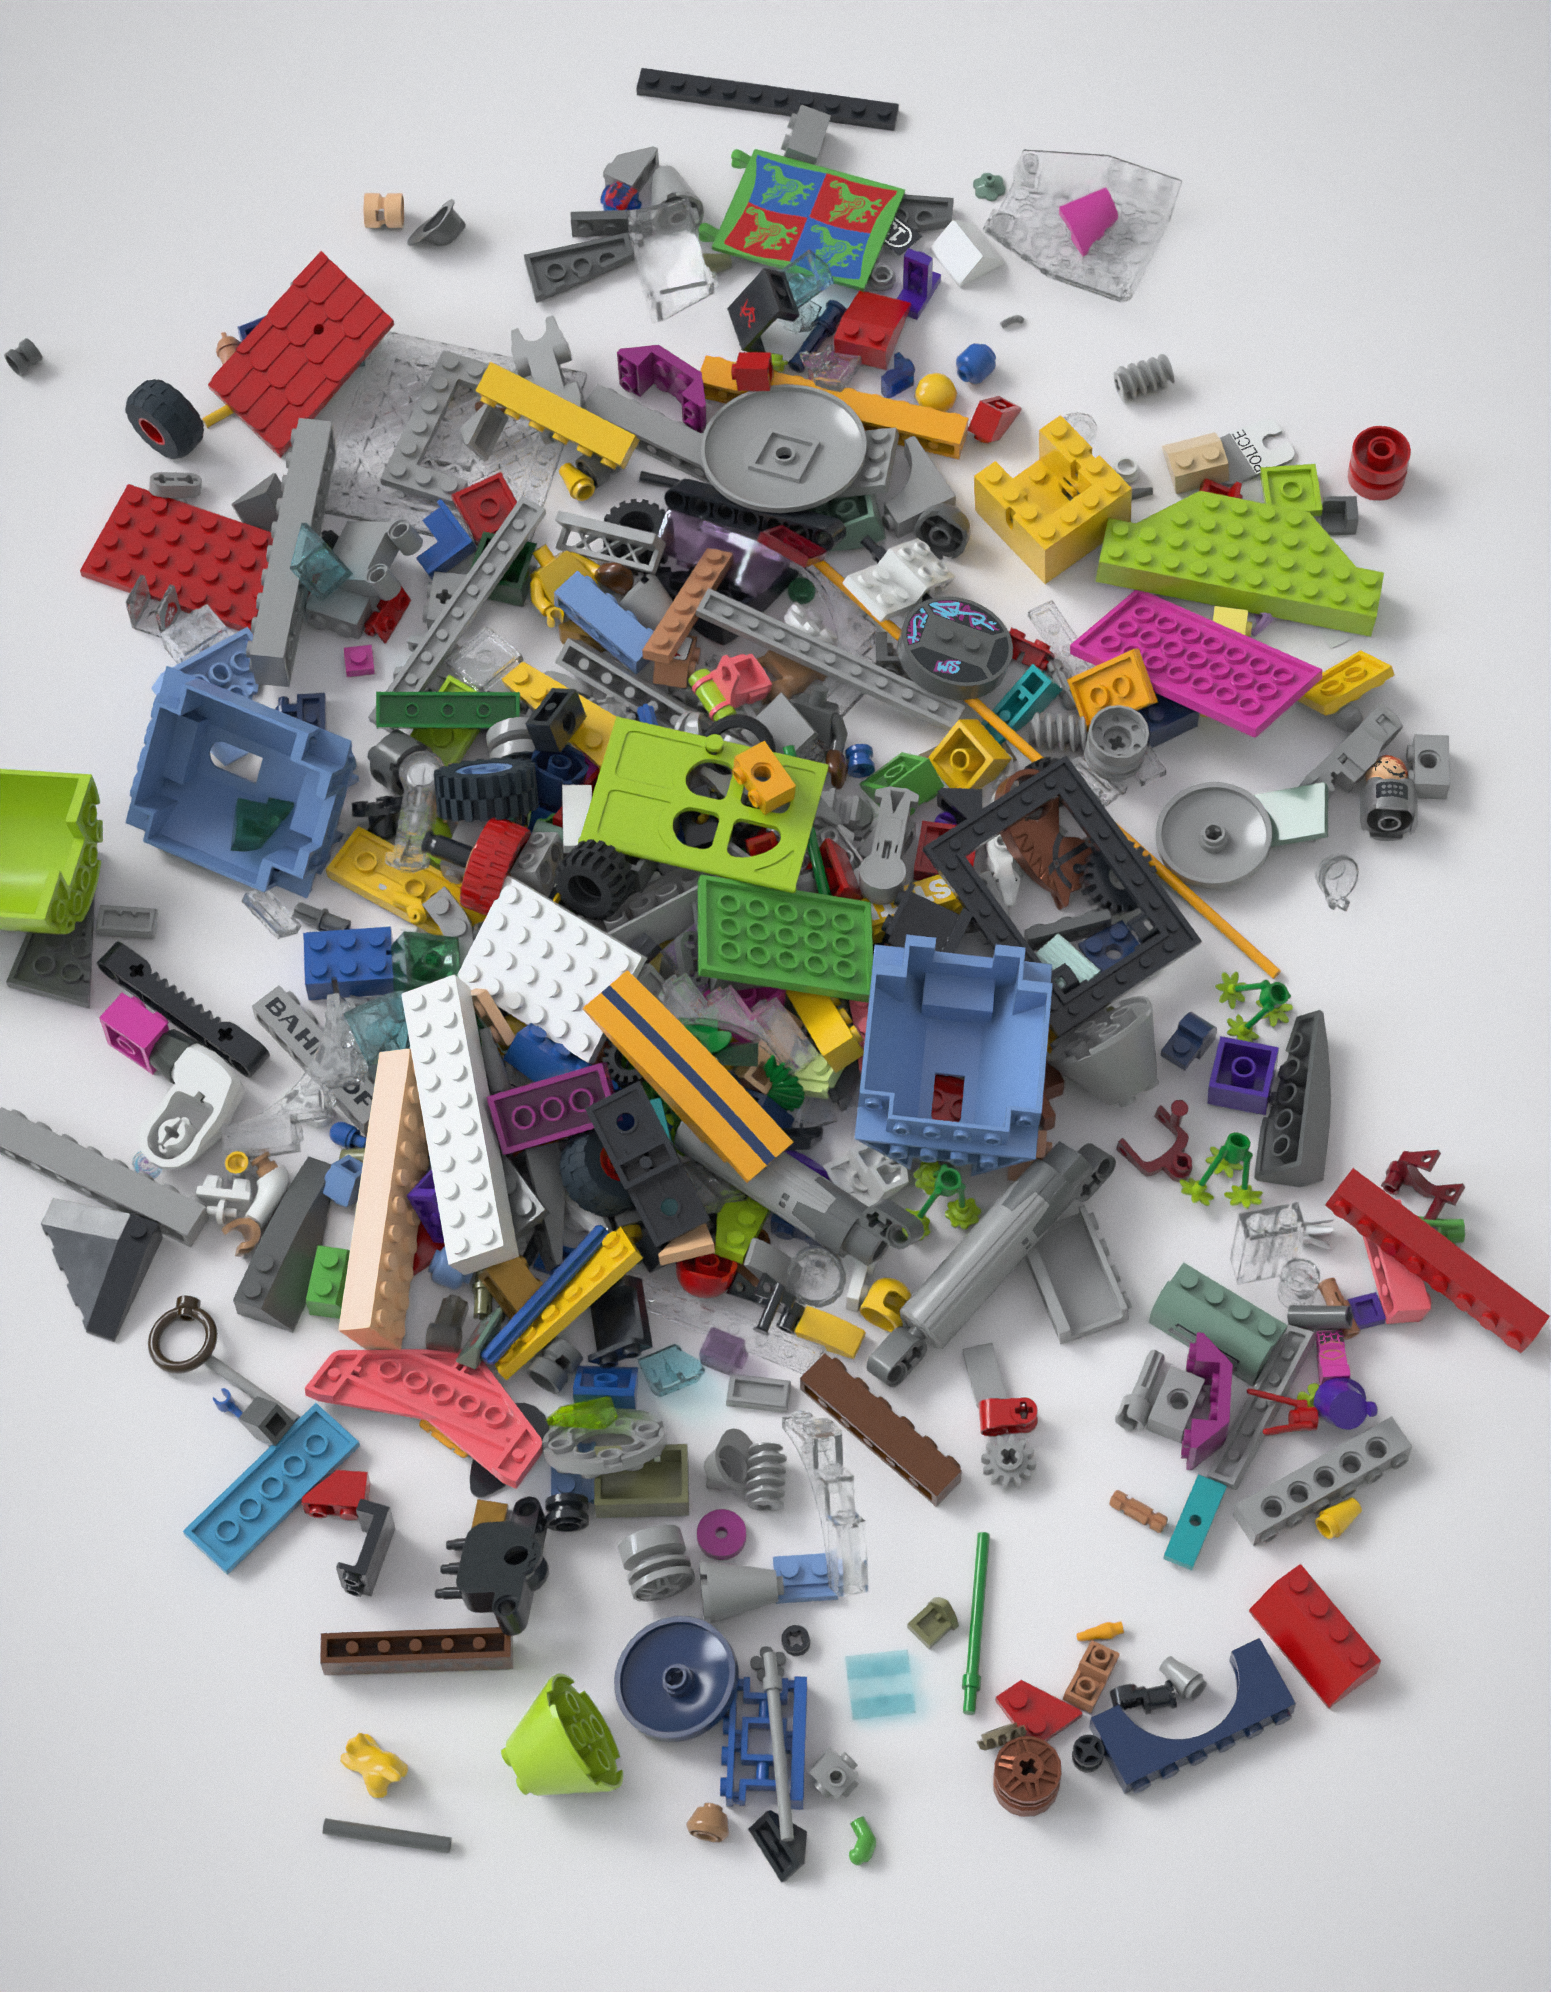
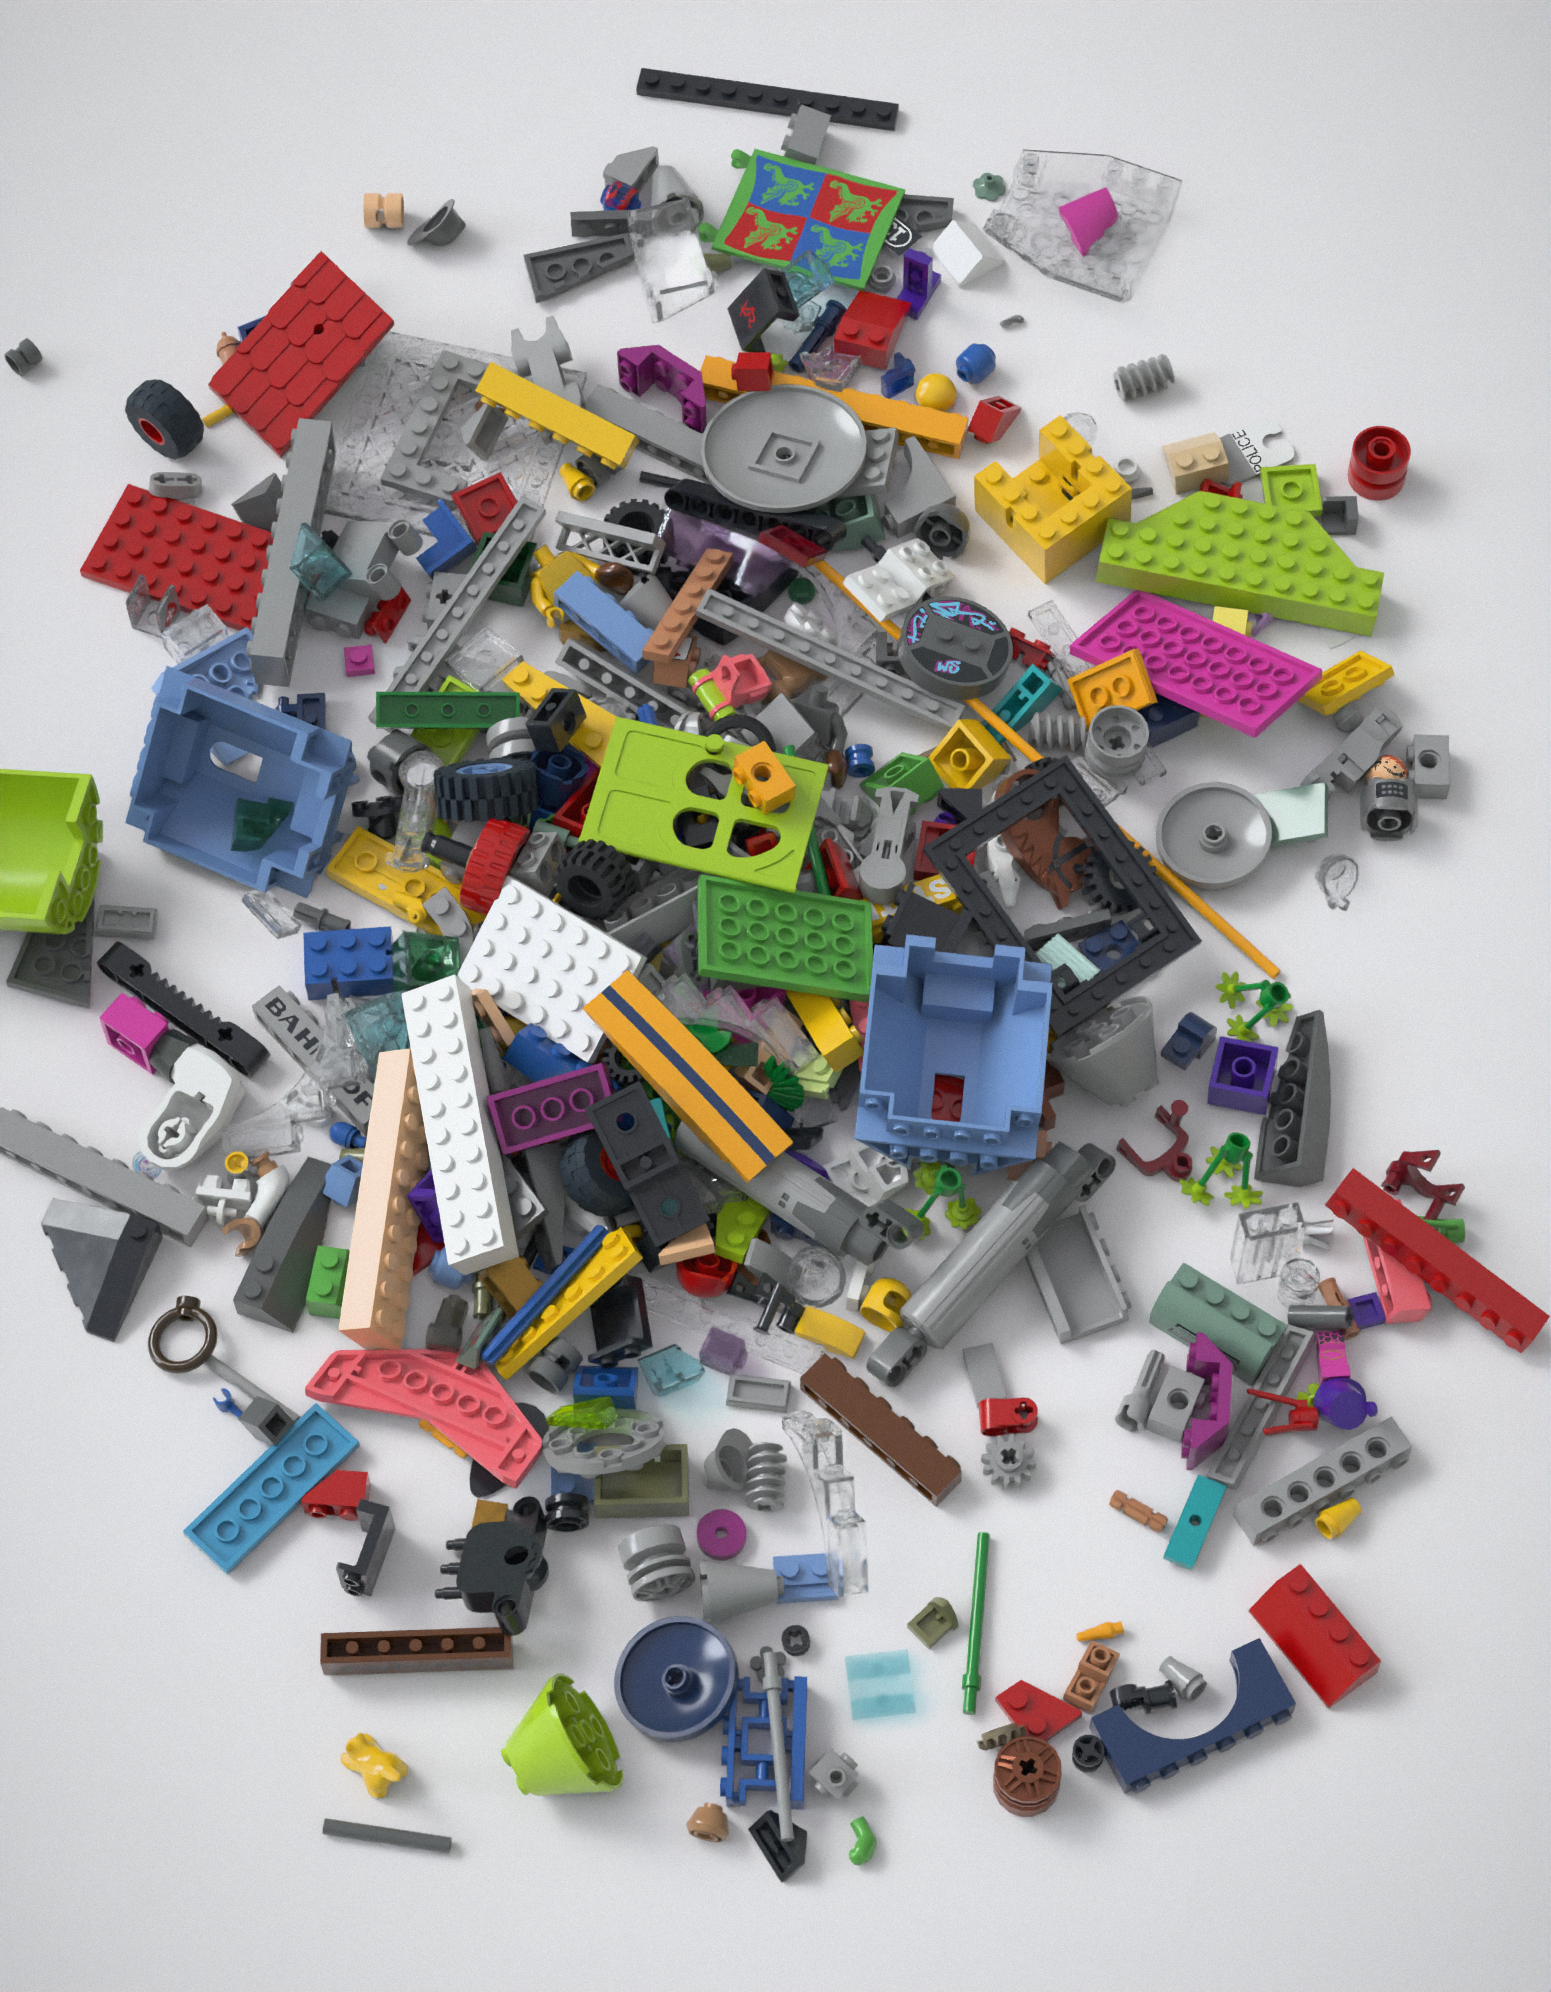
white tile [562,785,592,853] -> none

